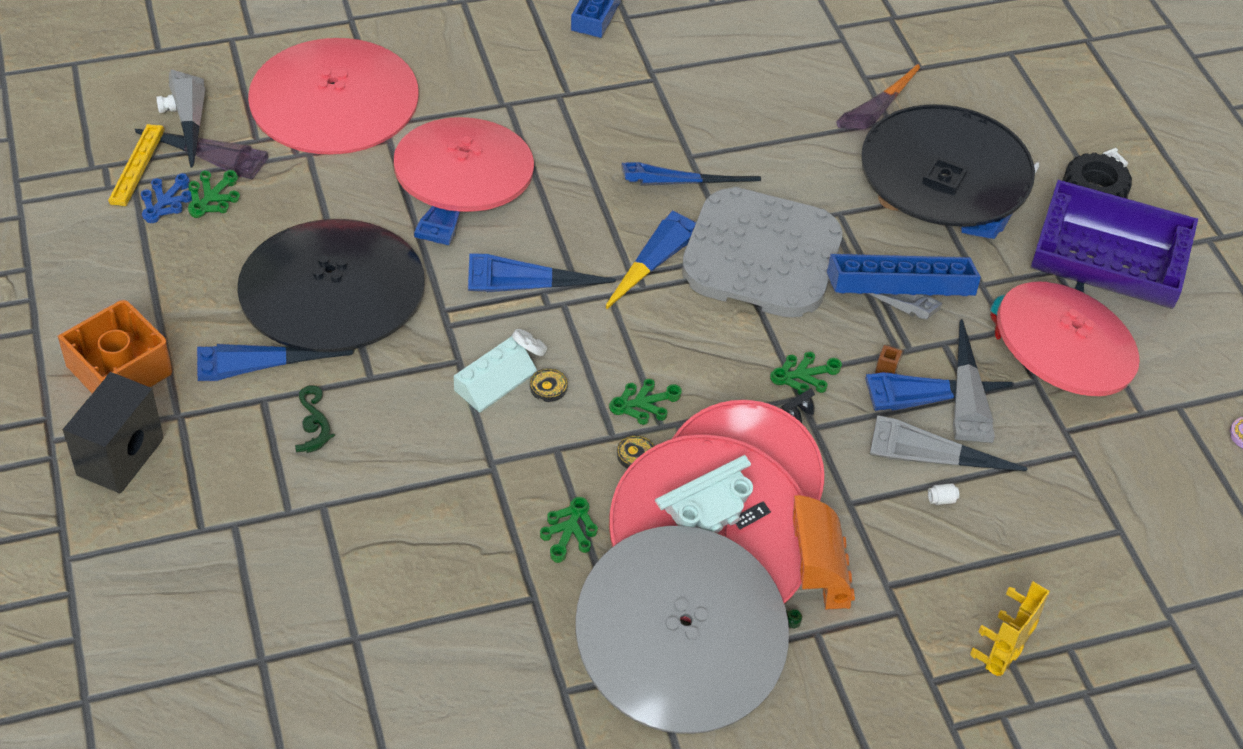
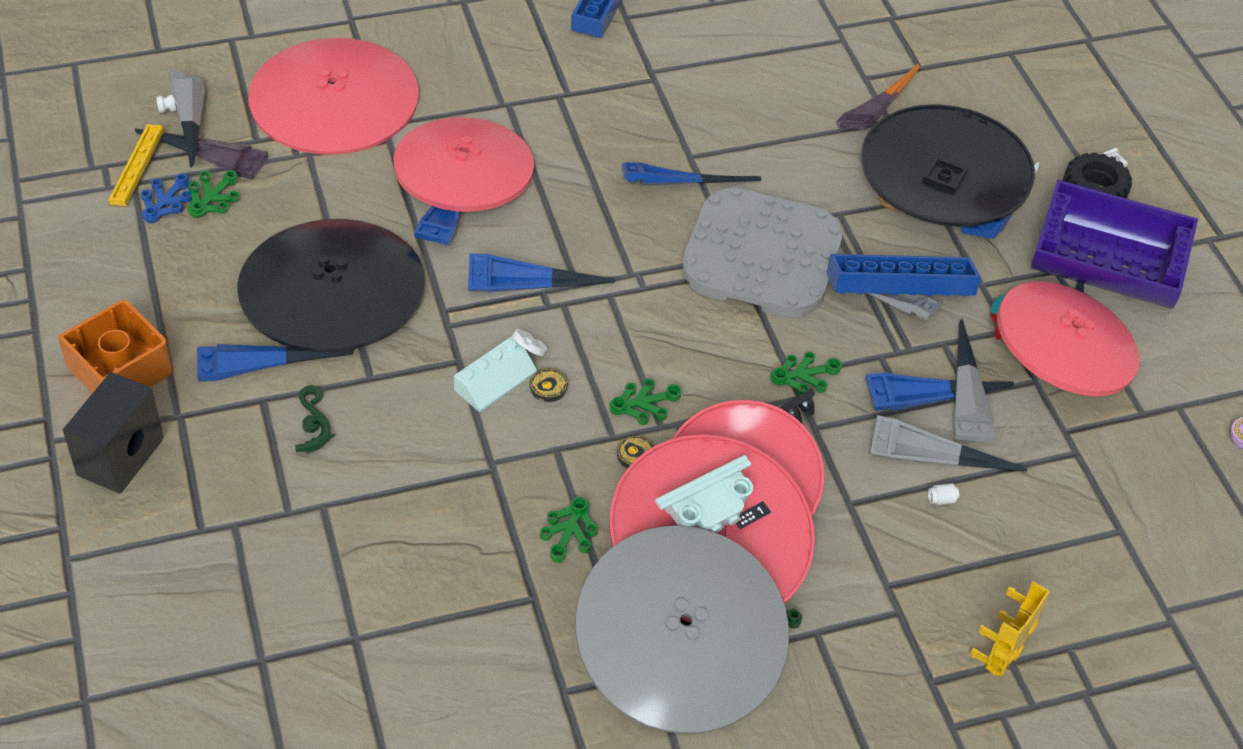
blue plate [606,210,696,309] -> none
orange slope [793,495,855,610] -> none
dark orange slope [875,344,904,374] -> none

